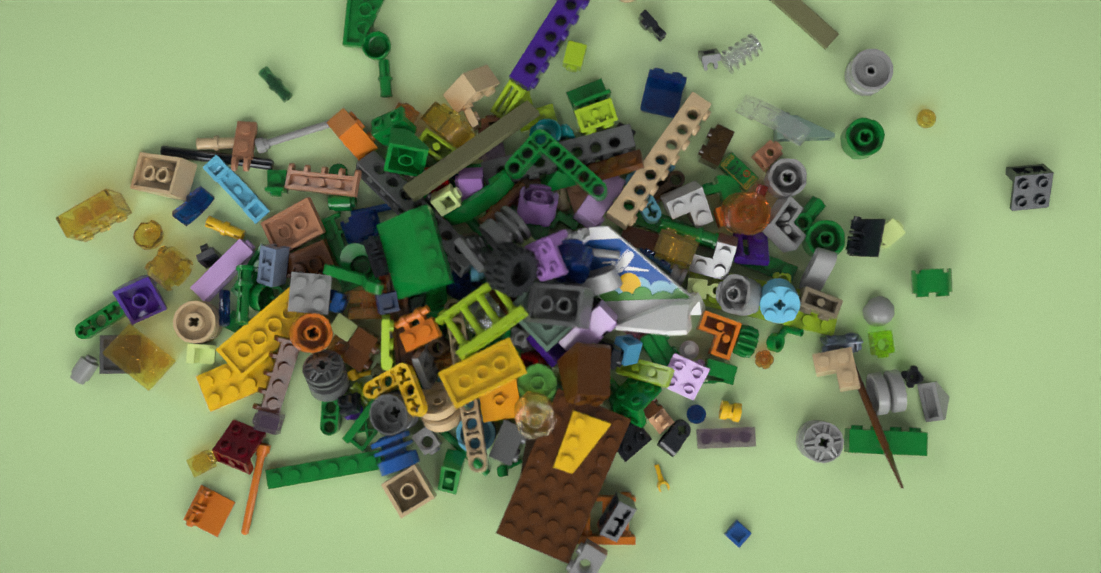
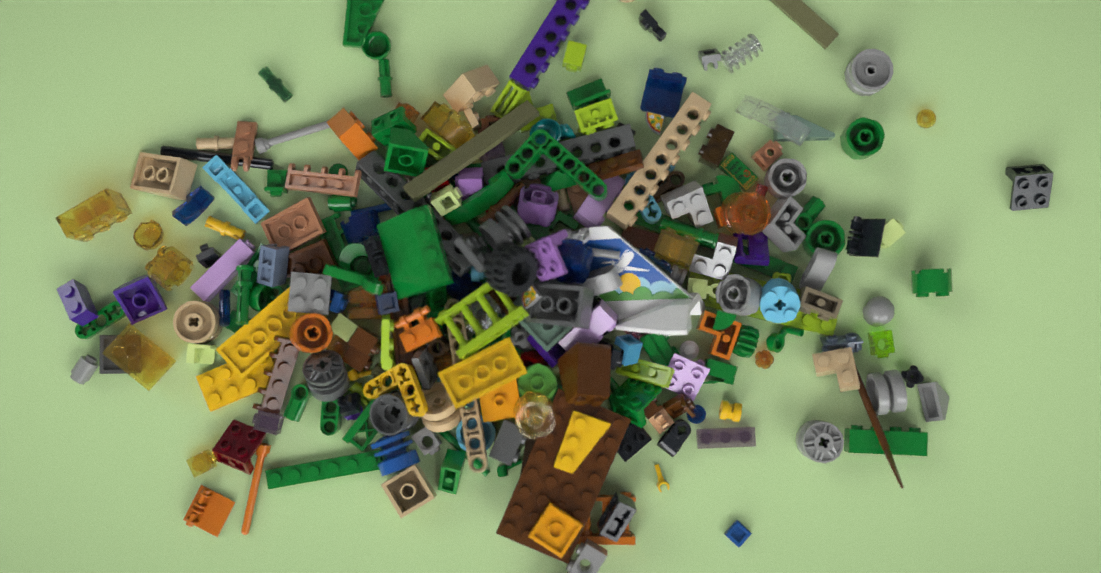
none -> dark purple brick [57,279,99,326]
none -> green piece [283,383,312,422]
none -> tile [521,285,542,309]
none -> light orange plate [528,502,583,558]
none -> tile [645,111,665,135]
none -> reddish brown bracket [662,393,696,419]
none -> green tile [712,311,737,330]

